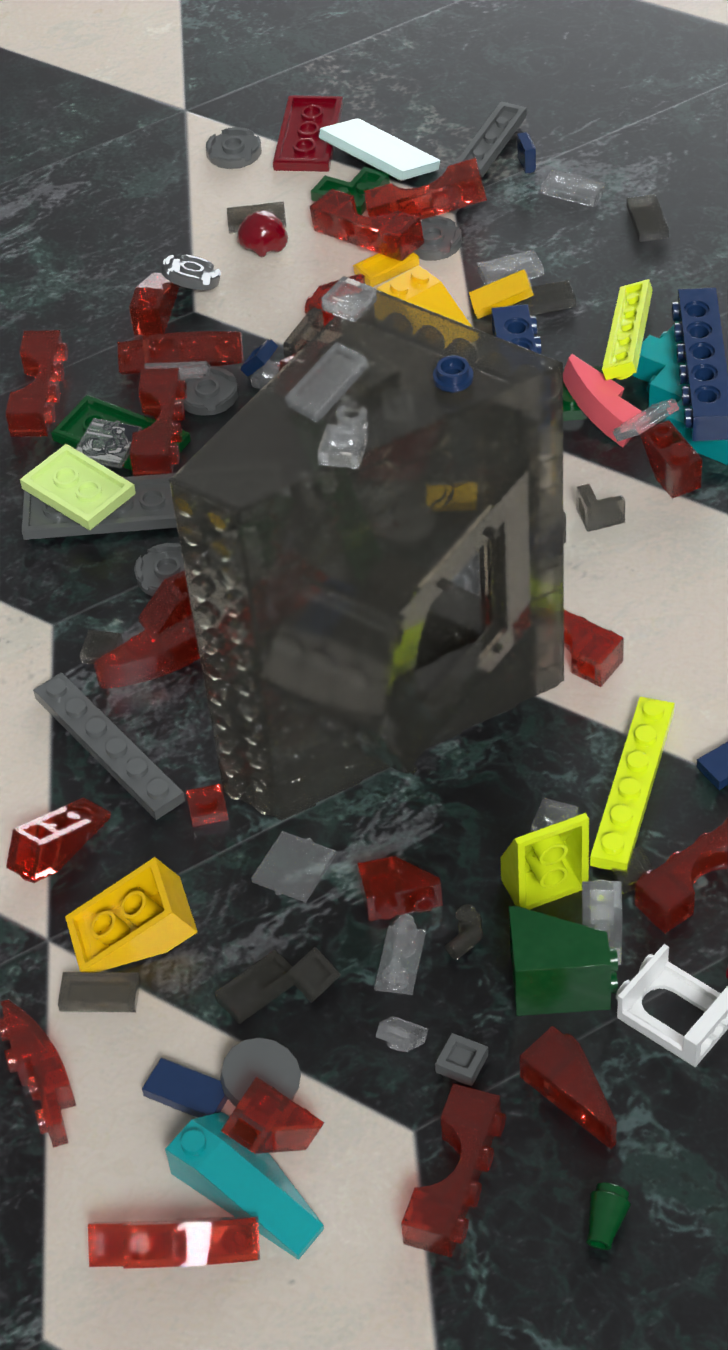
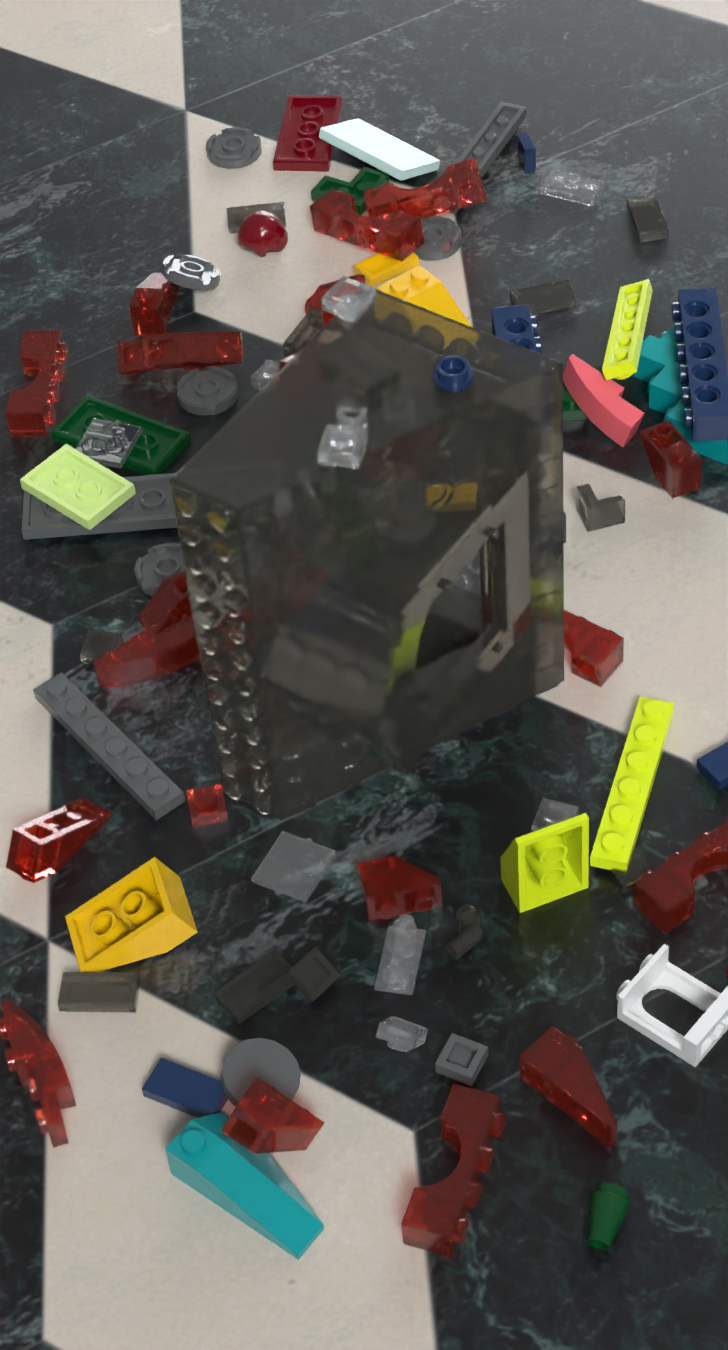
clear red slope [88,1216,260,1269] -> none
clear red arch [130,368,187,476] -> none
clear tile [145,361,211,380] -> none
dark blue tile [240,339,279,377] -> none
clear tile [285,342,369,423] -> none
yellow tile [469,269,534,319] -> none
clear plate [477,250,544,285] -> none
dark green slope [509,906,618,1016] -> none
clear brick [582,880,622,965] -> none
clear tile [612,399,679,442] -> none

